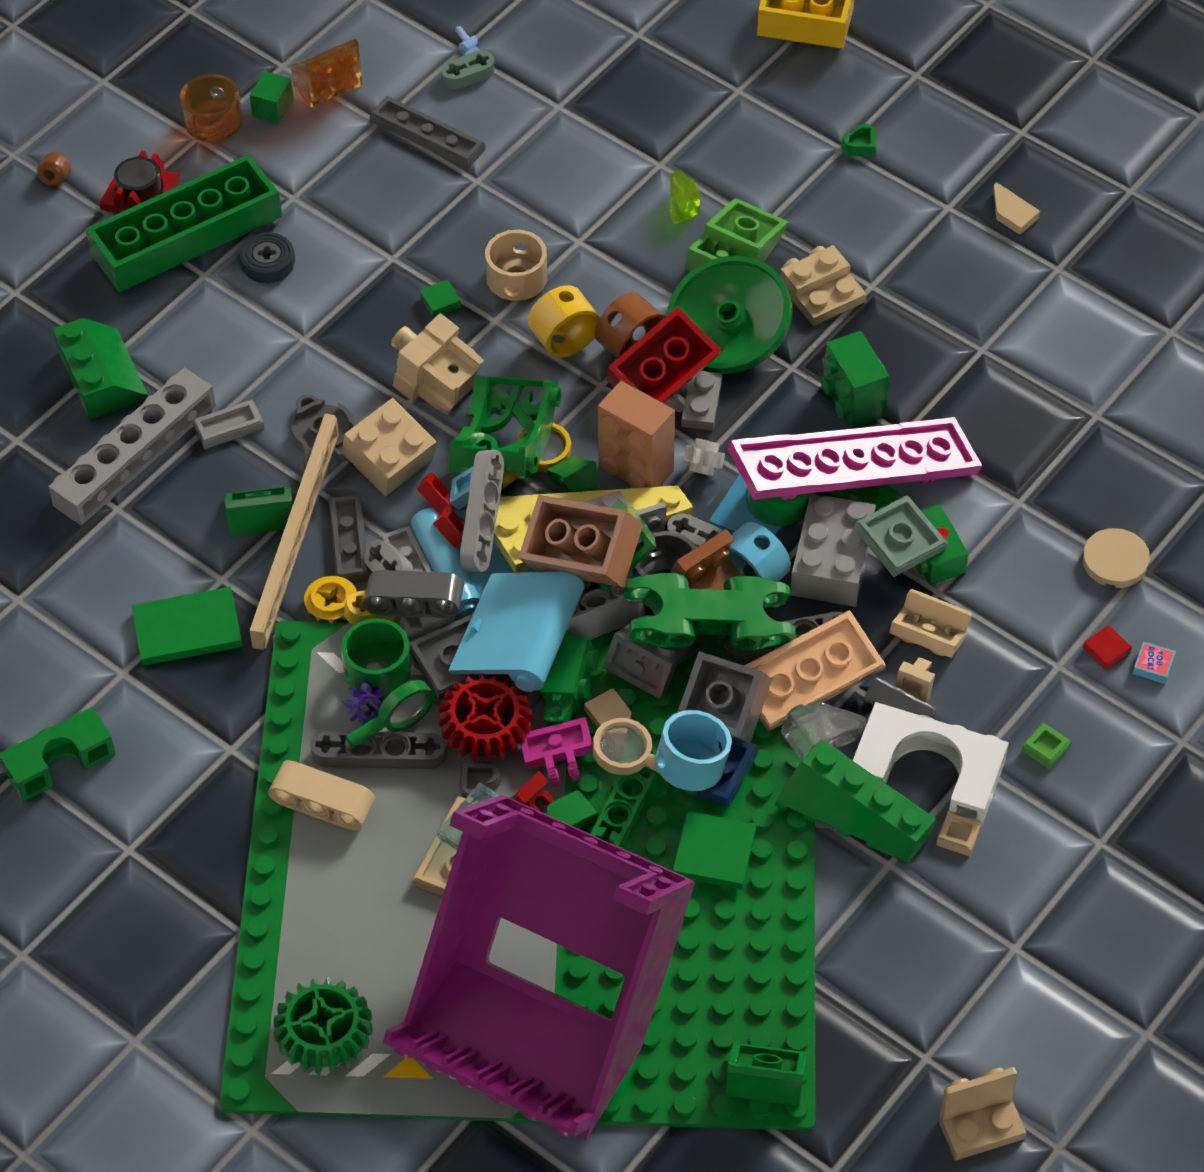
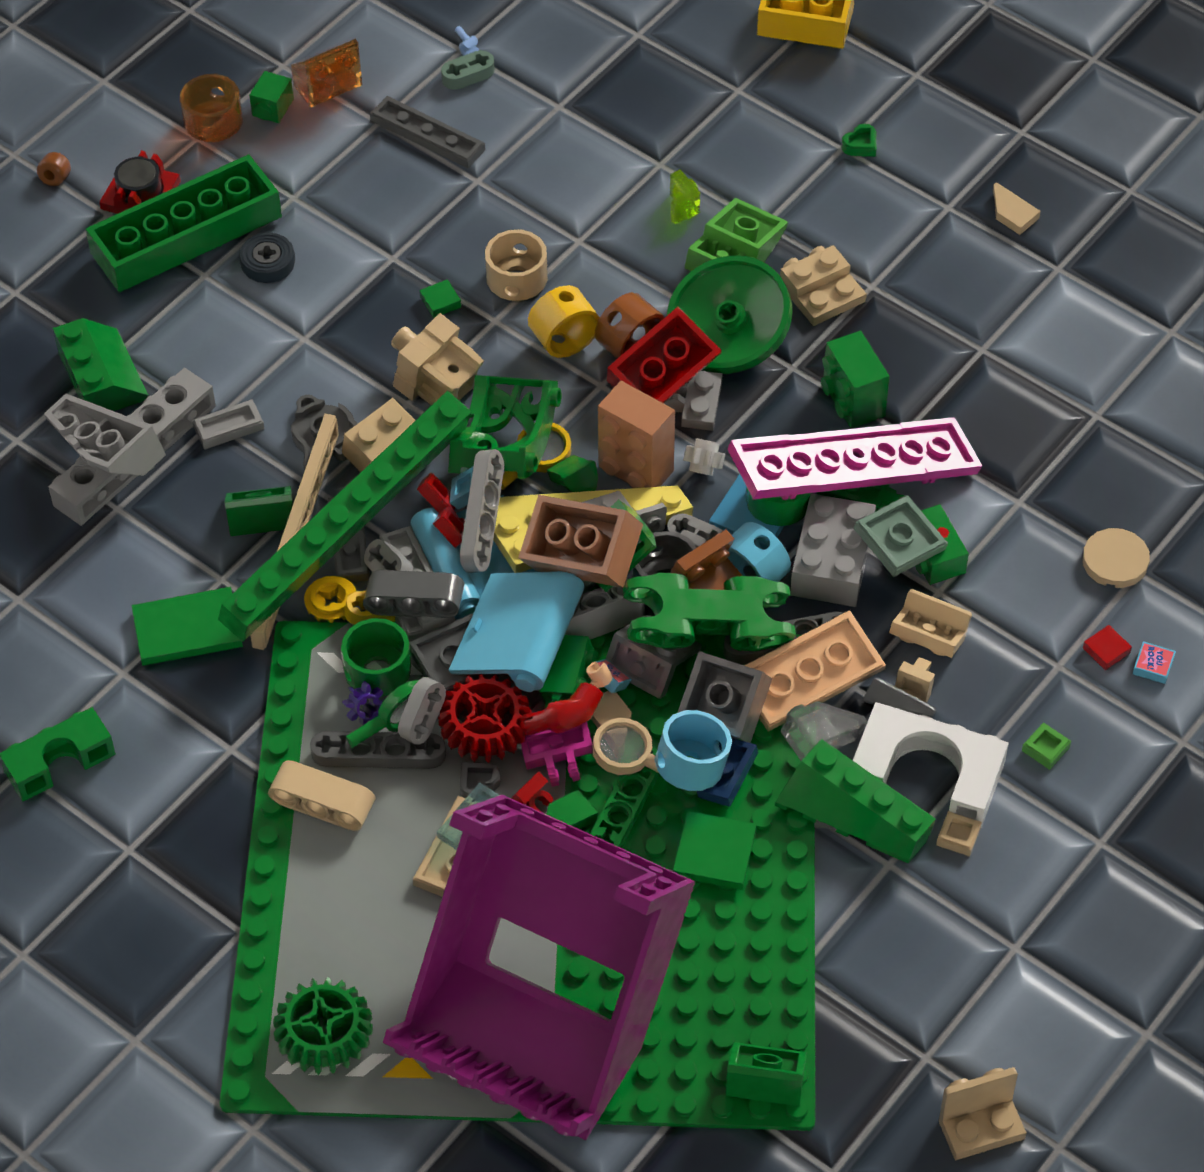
none -> light grey wedge [44,394,166,476]
none -> green brick [218,390,472,642]
none -> light grey beam [398,677,446,744]
none -> red arm [520,662,612,736]
none -> tile [596,659,632,693]

